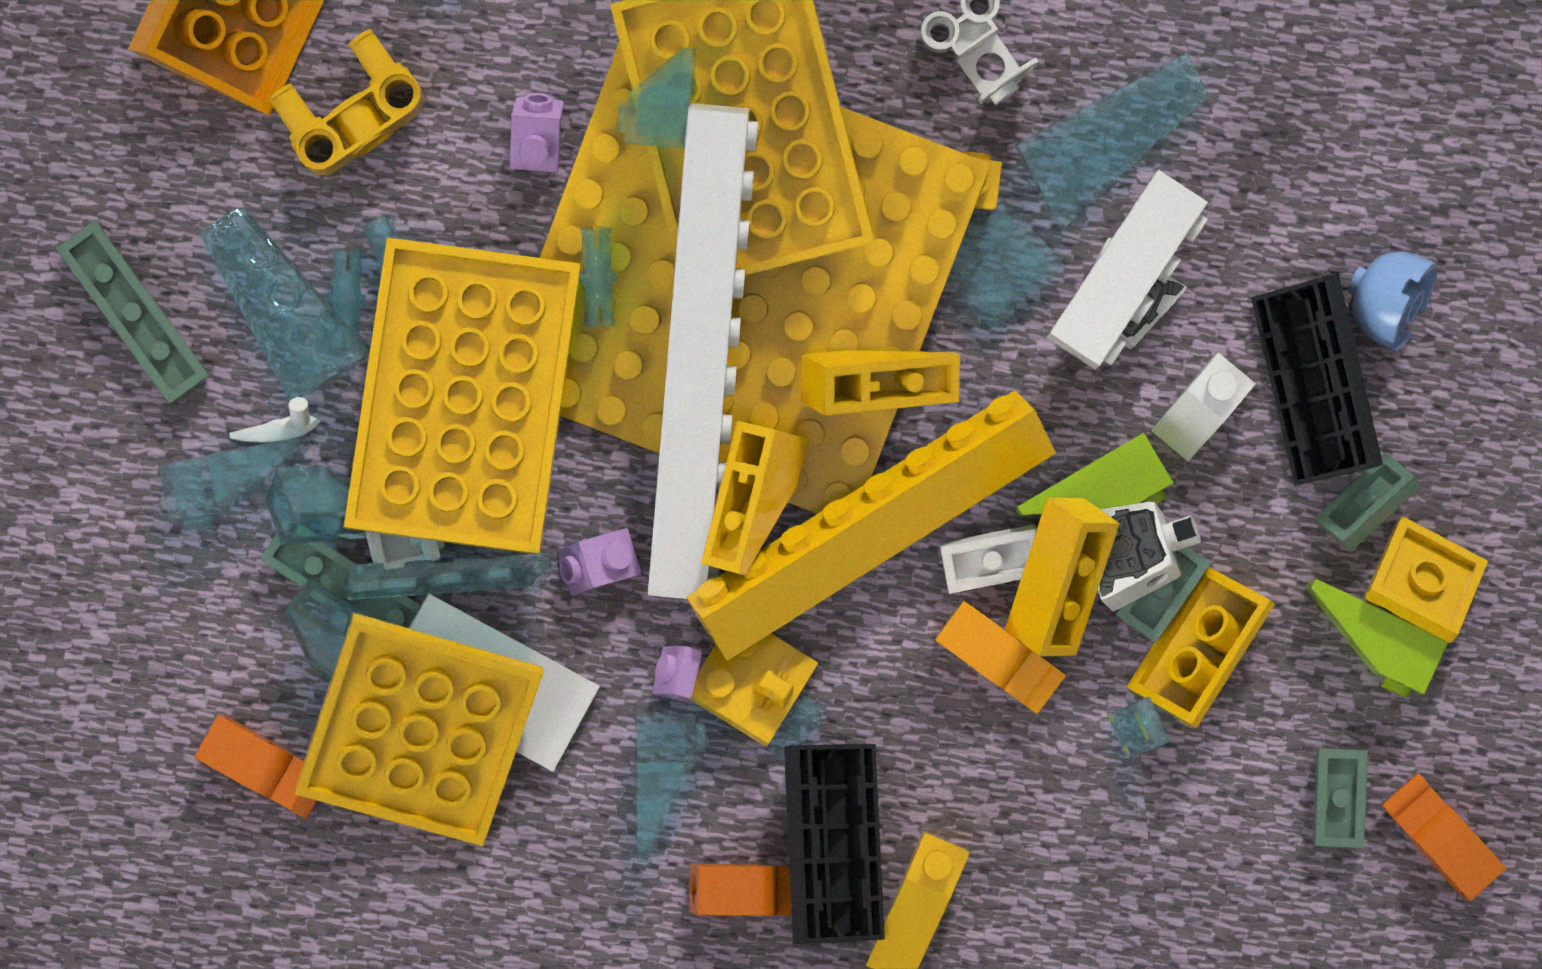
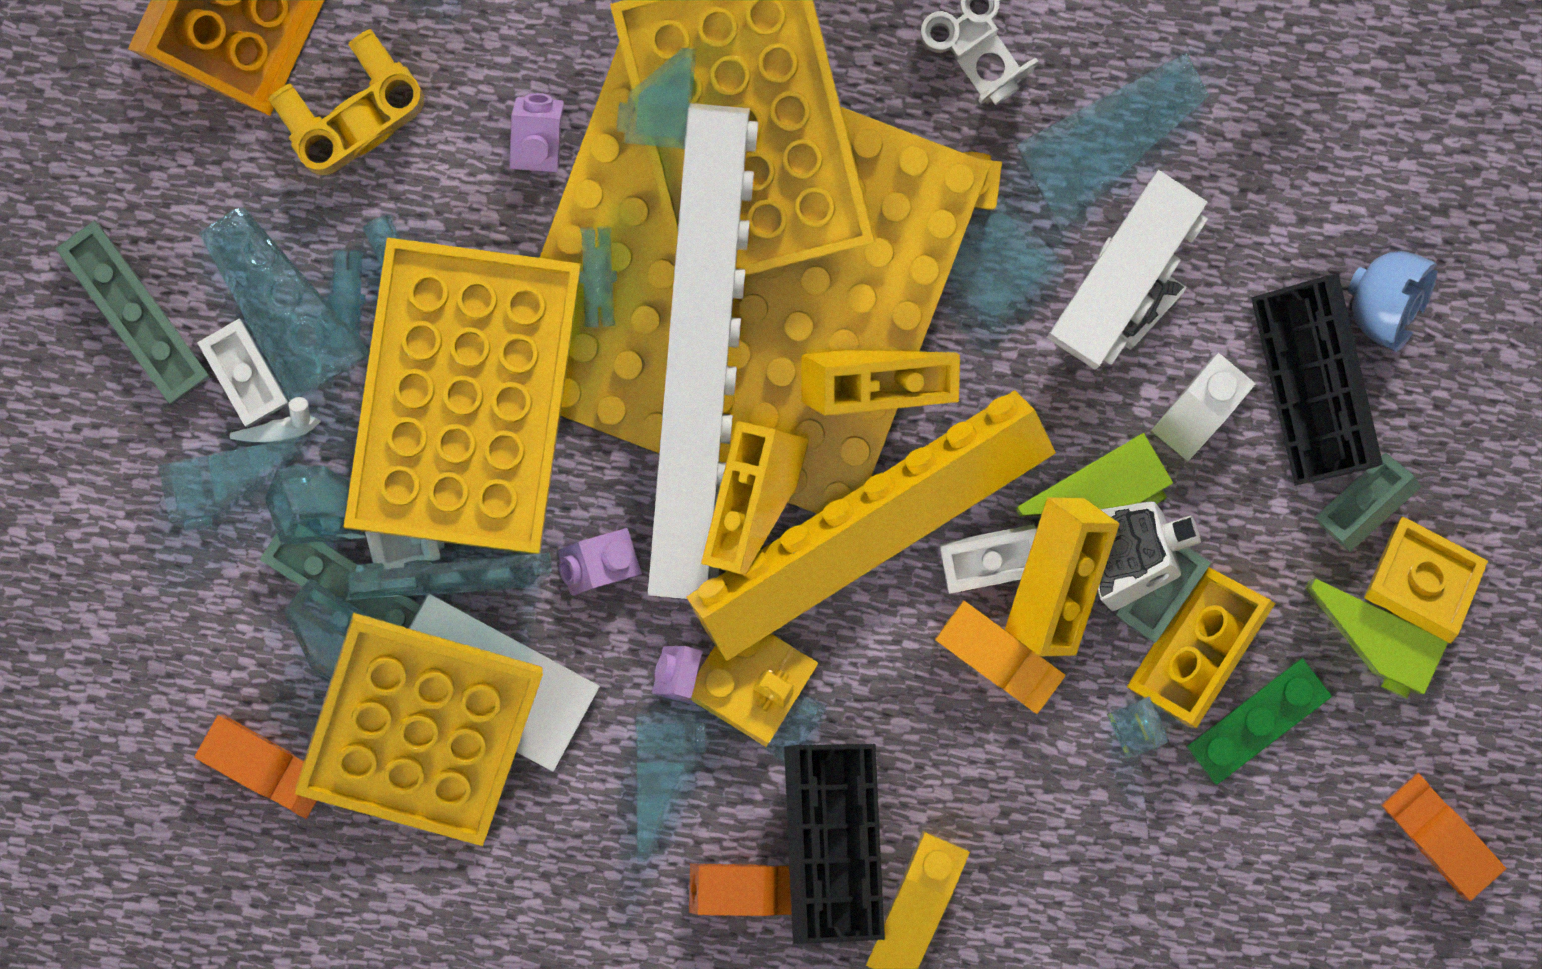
sand green plate [1313,748,1368,848] -> none
none -> white plate [197,319,289,428]
none -> green plate [1186,658,1332,785]

